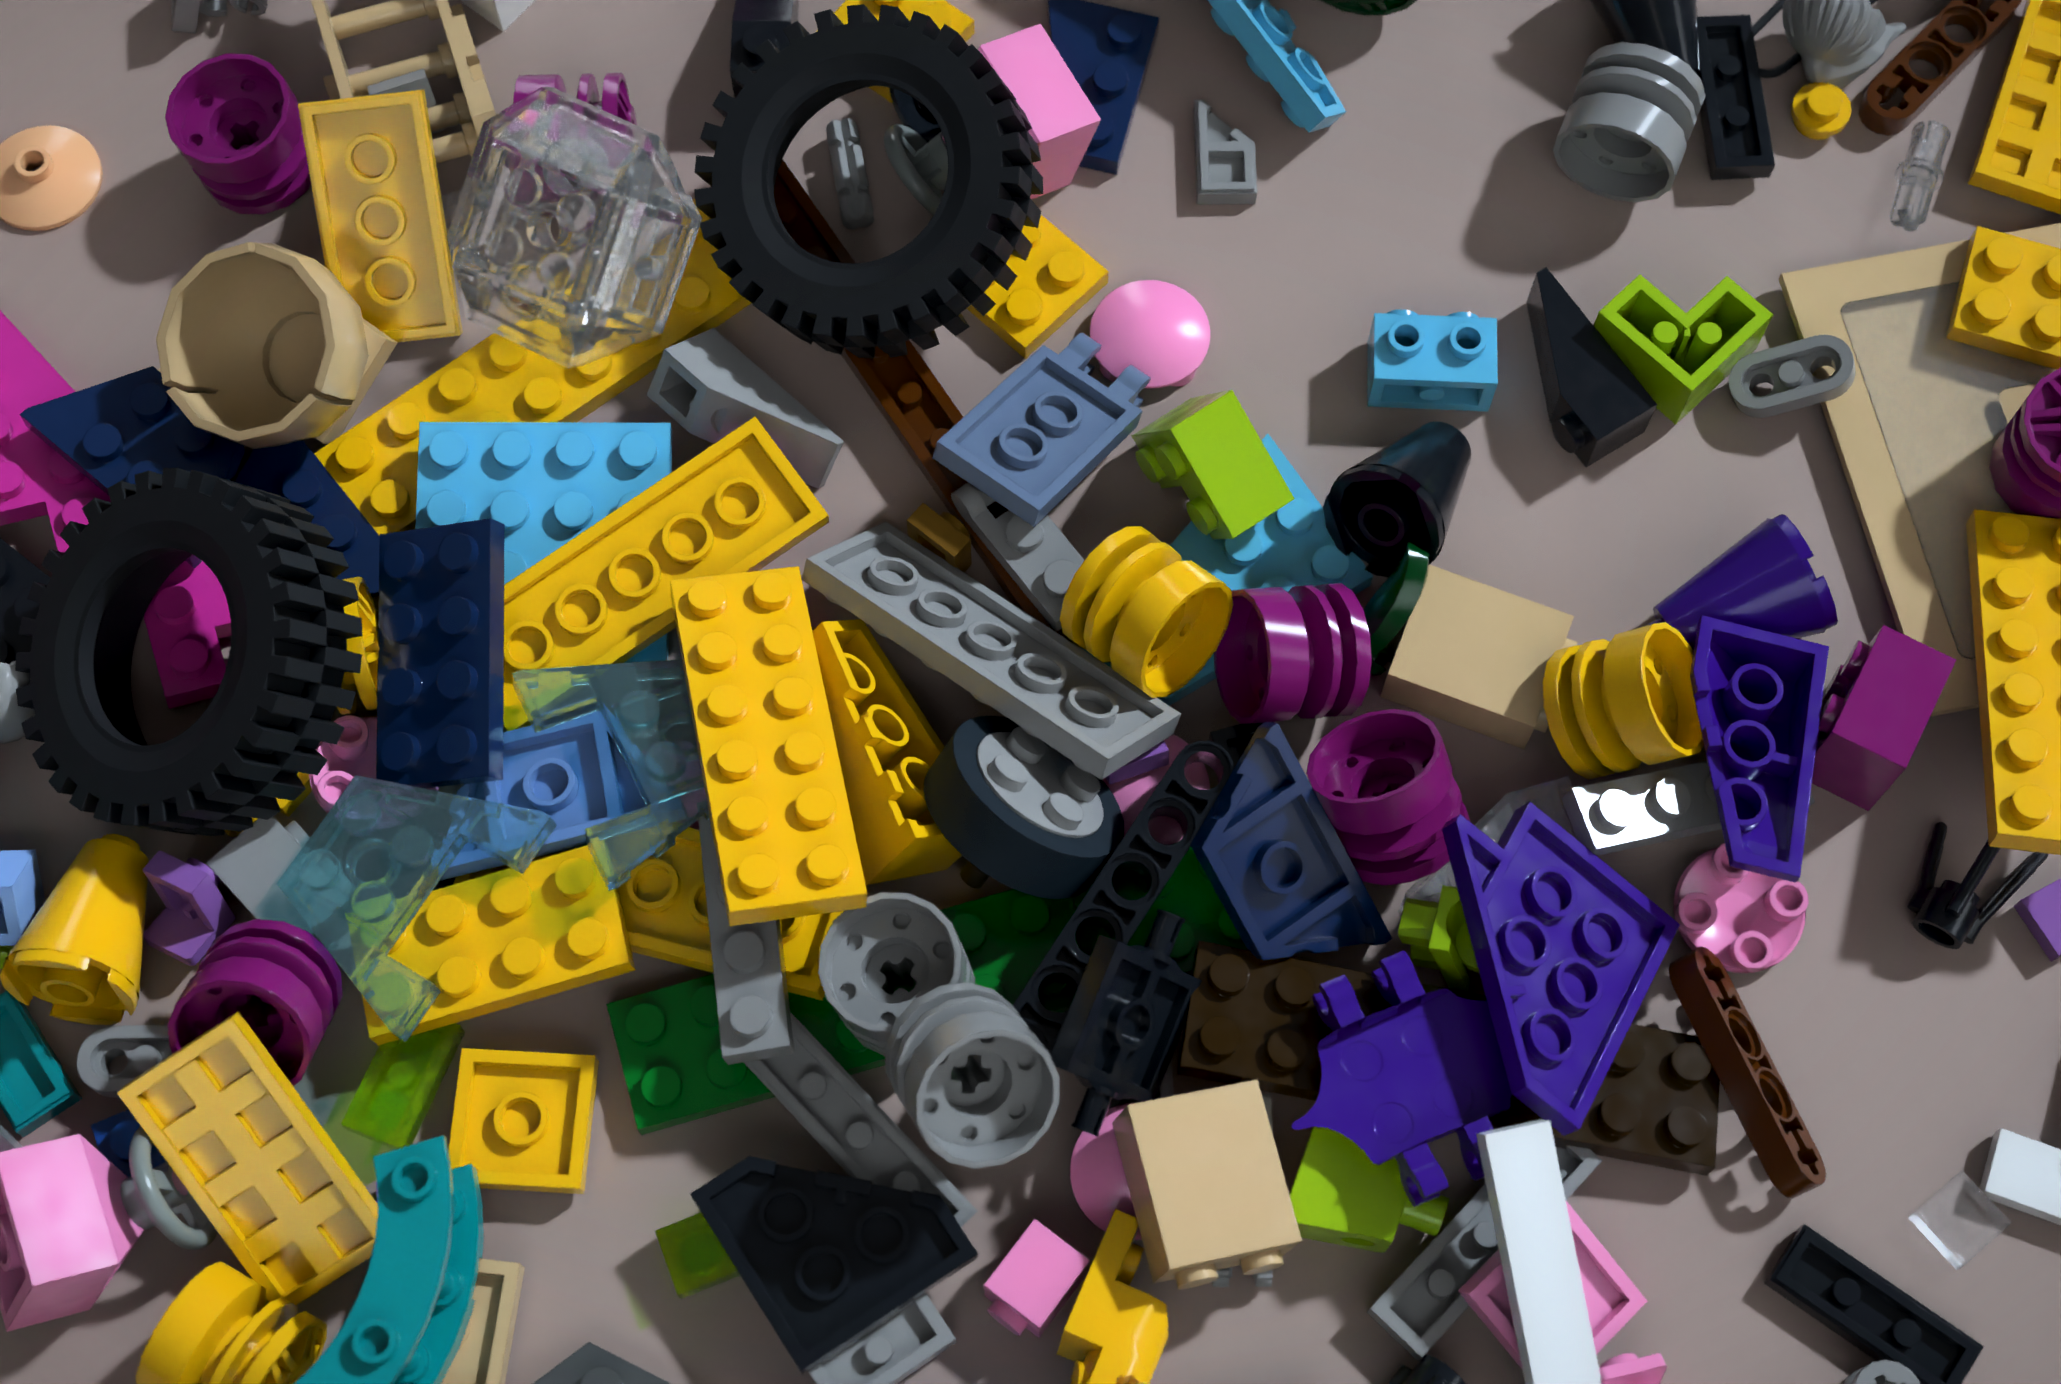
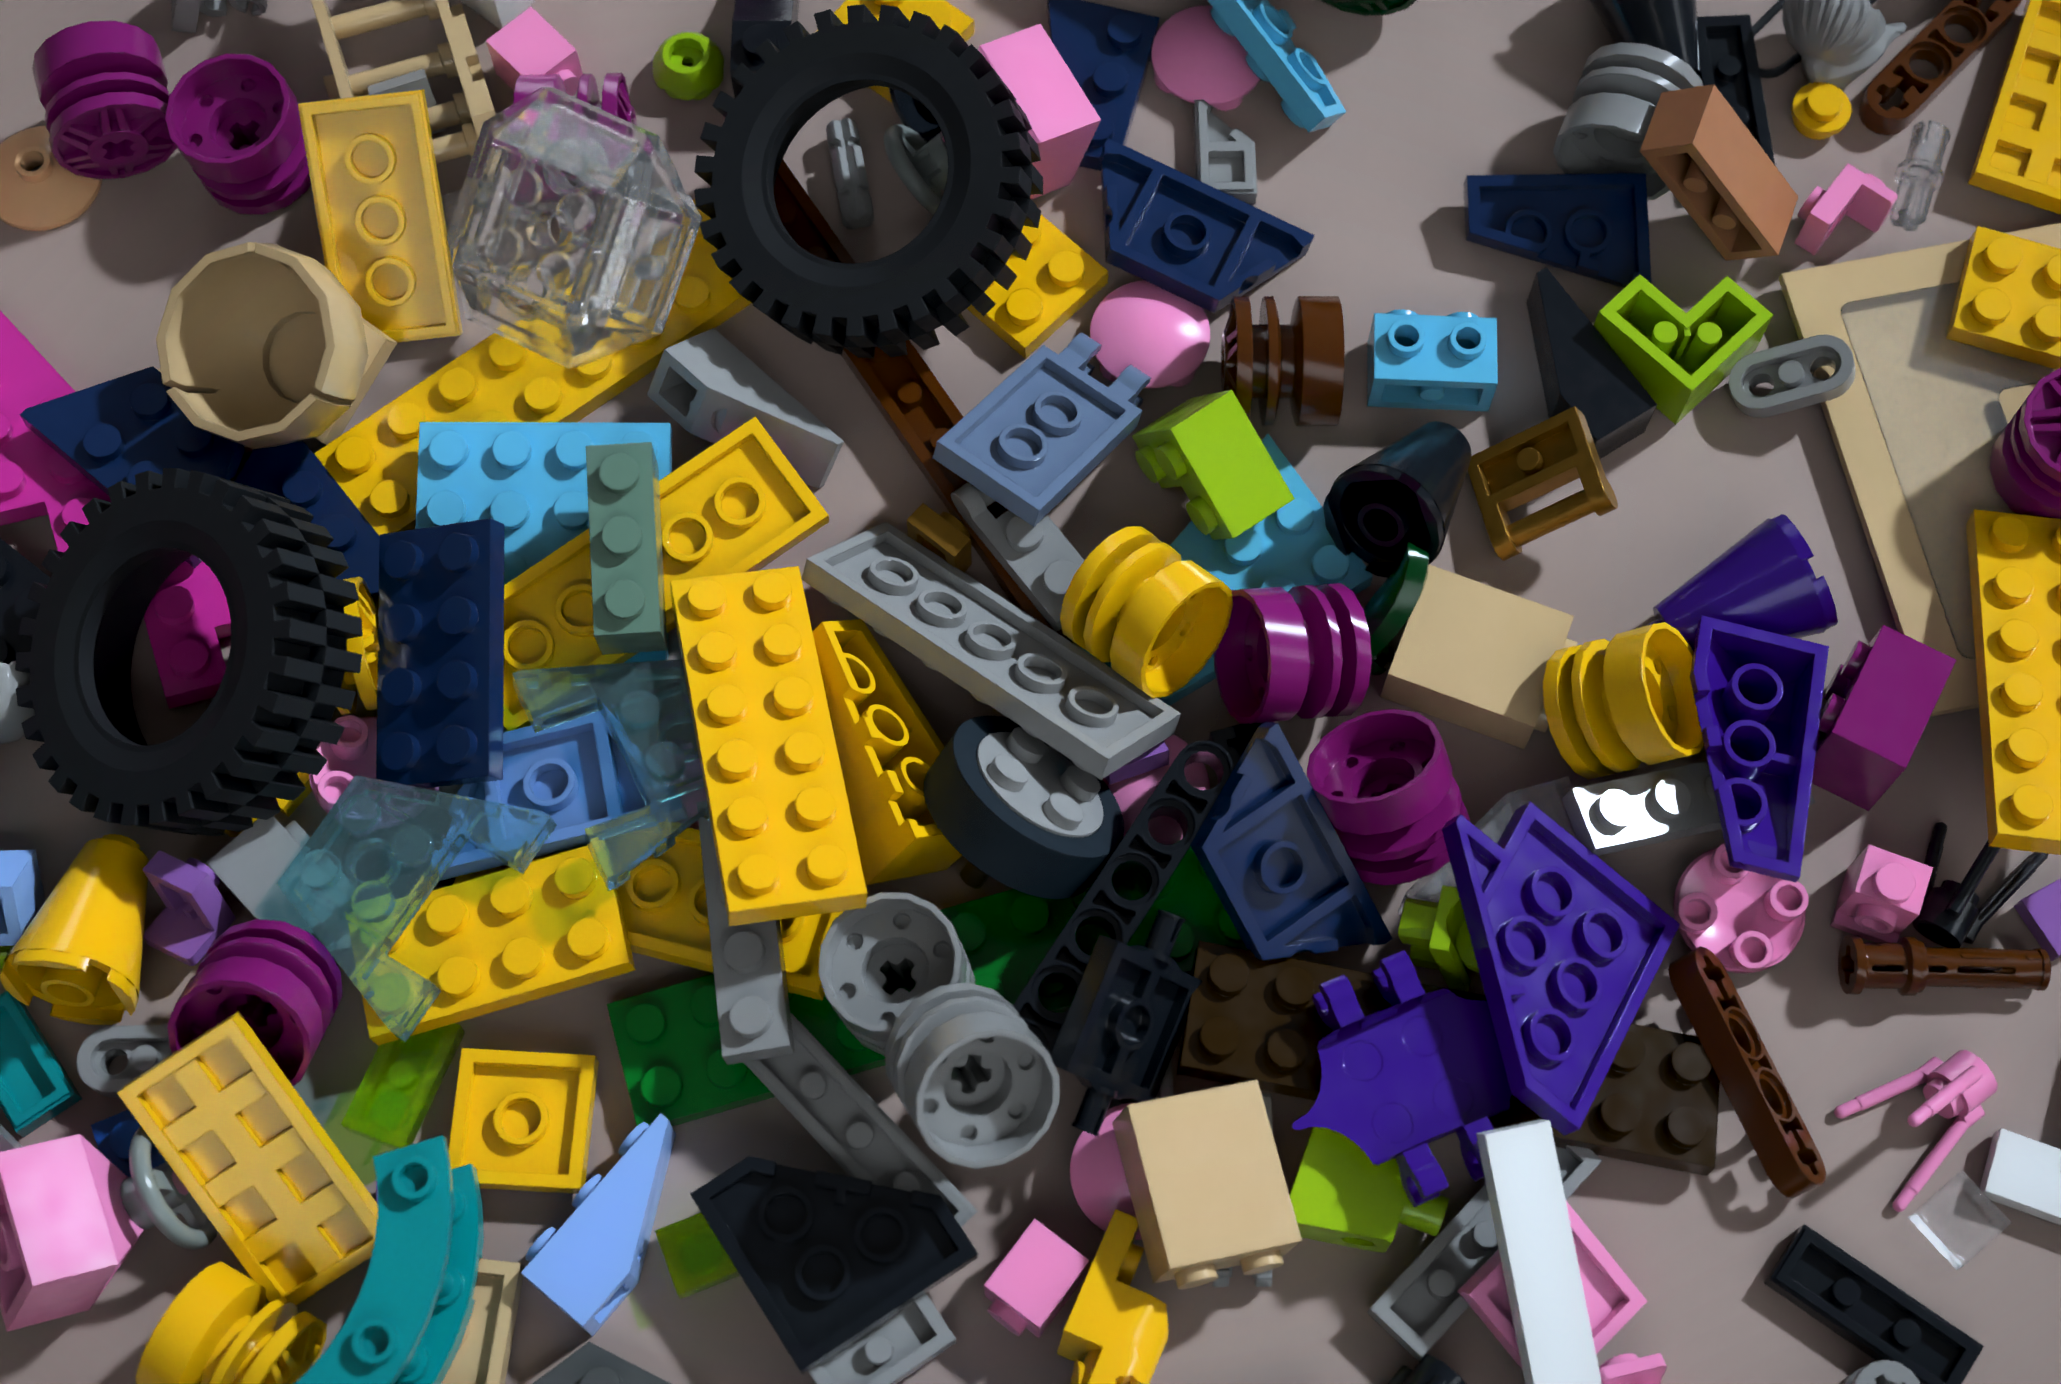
none -> magenta wheel [32,21,177,179]
none -> bright pink brick [486,7,583,100]
none -> light blue slope [521,1113,676,1337]
none -> sand green brick [586,442,667,655]
none -> lime plate [652,32,725,101]
none -> dark blue wing [1100,138,1315,313]
none -> bright pink dish [1151,5,1261,111]
none -> reddish brown wheel [1221,296,1344,426]
none -> dark blue wing [1464,173,1652,288]
none -> pearl gold plate [1468,406,1618,561]
none -> nougat brick [1640,84,1799,261]
none -> bright pink bracket [1795,163,1898,256]
none -> bright pink brick [1830,844,1933,943]
none -> bright pink plant [1834,1050,1997,1212]
none -> reddish brown pin [1838,935,2051,996]

